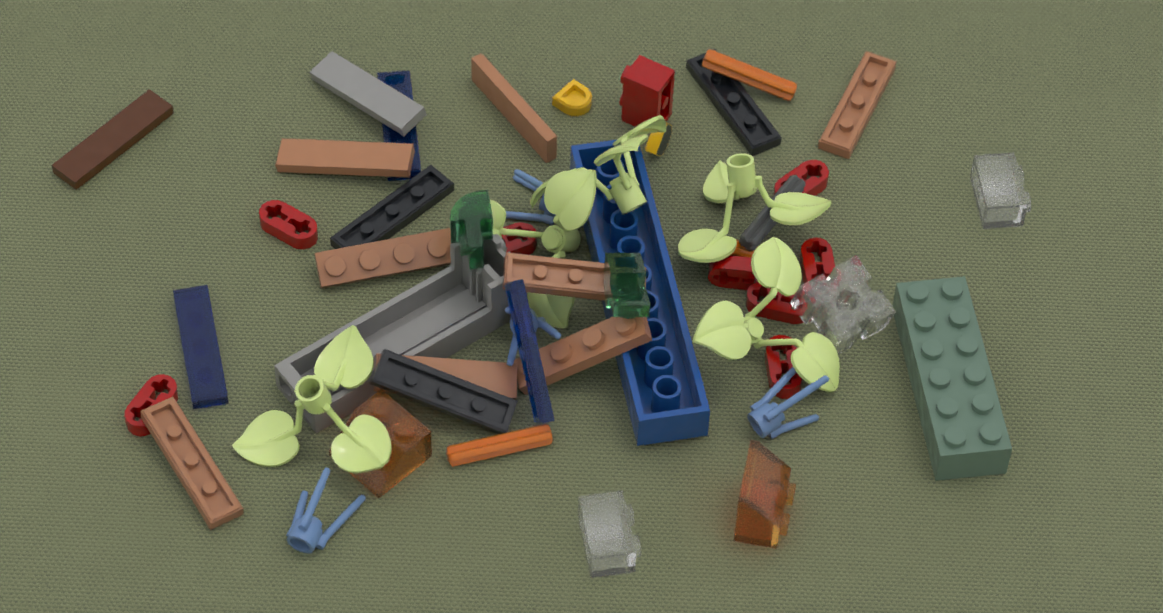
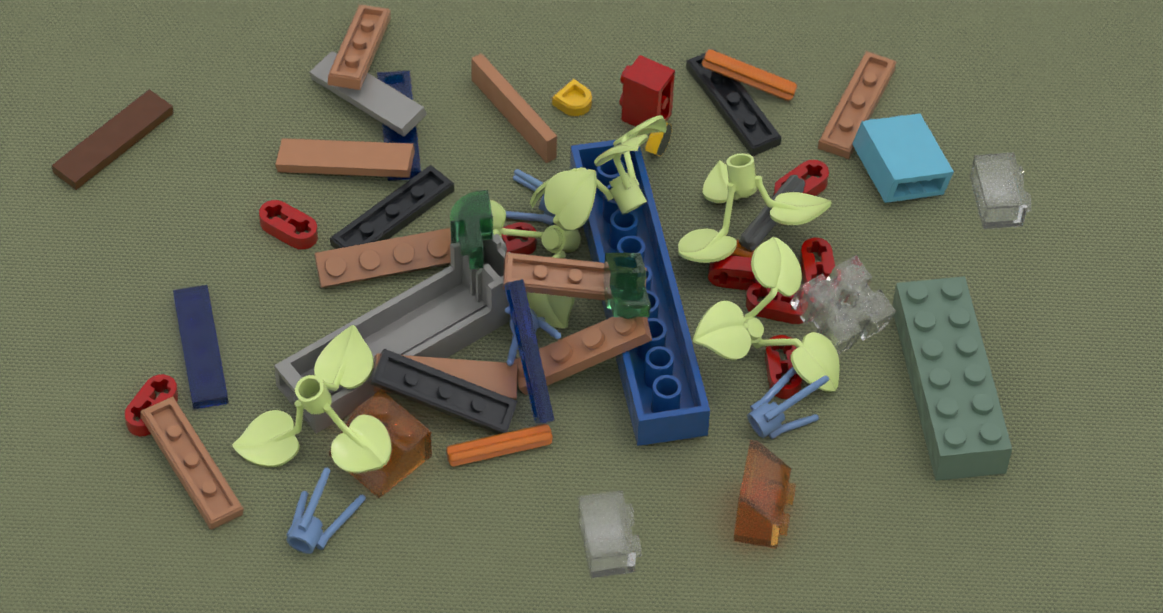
none -> nougat tile [328,5,391,90]
none -> medium azure brick [852,114,954,203]

